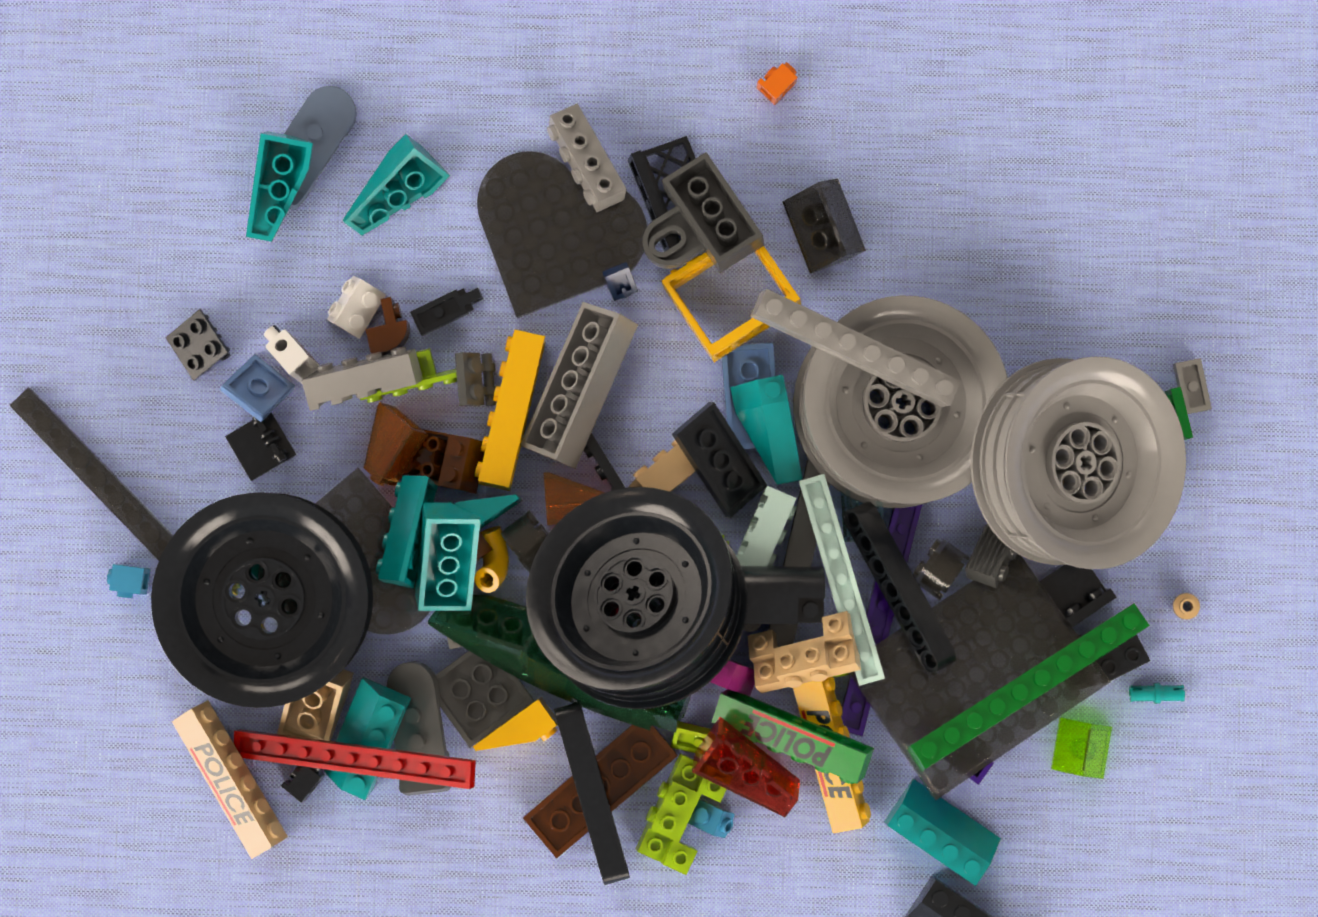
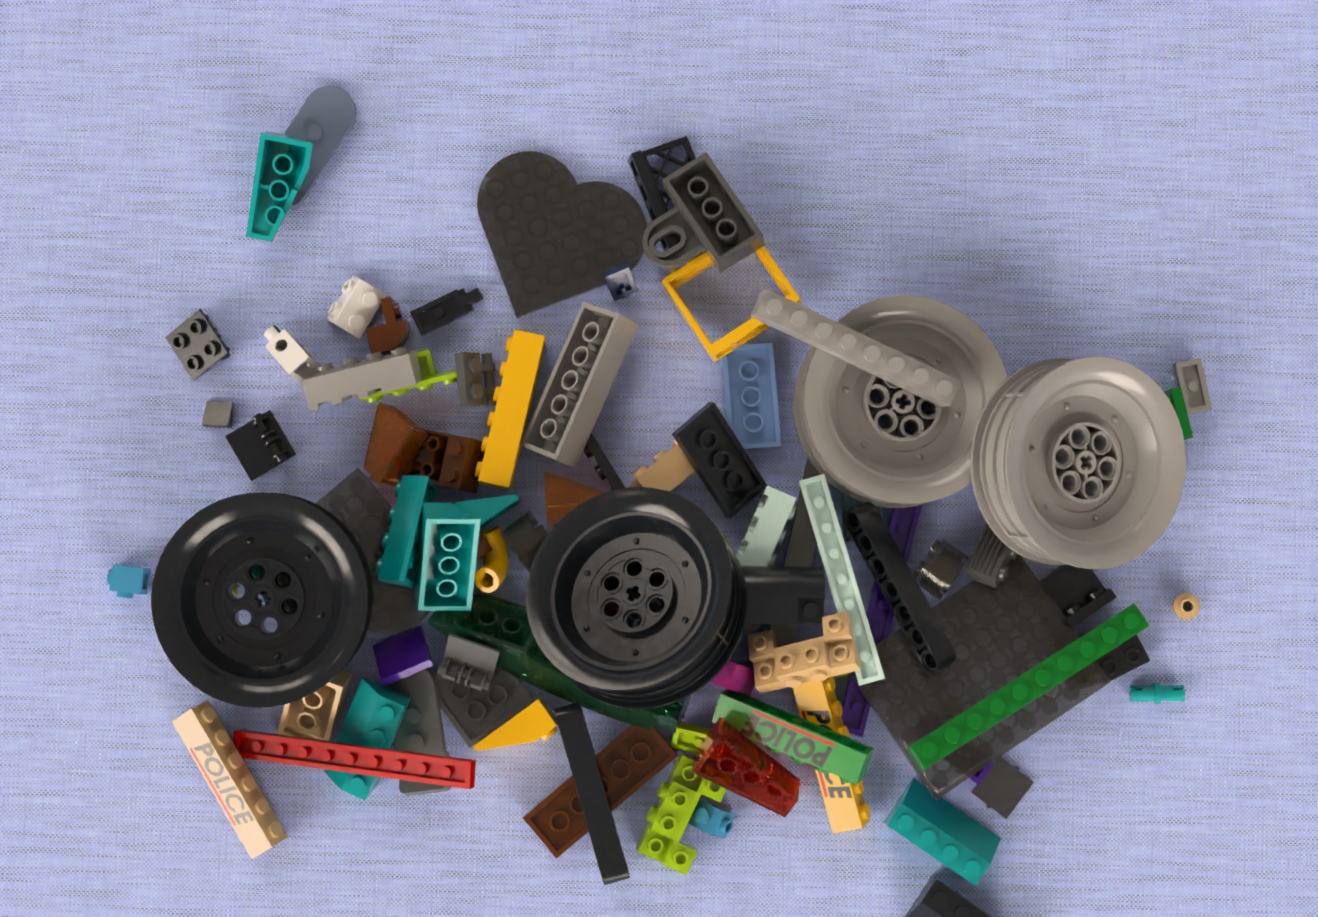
clear smoke plate [9,388,173,561] -> none
medium blue plate [220,354,295,422] -> none
black brick [281,766,325,803] -> none
teal wedge [343,133,450,236] -> none
light grey brick [547,103,627,212] -> none
teal wedge [730,375,803,485] -> none
orange brick [756,62,798,105] -> none
clear smoke slope [782,178,866,274] -> none
clear neon green slope [1051,717,1112,779] -> none
none -> slope [202,401,234,428]
none -> dark purple tile [373,625,433,686]
none -> dark grey hinge [437,634,500,692]
none -> clear smoke piece [971,755,1034,819]

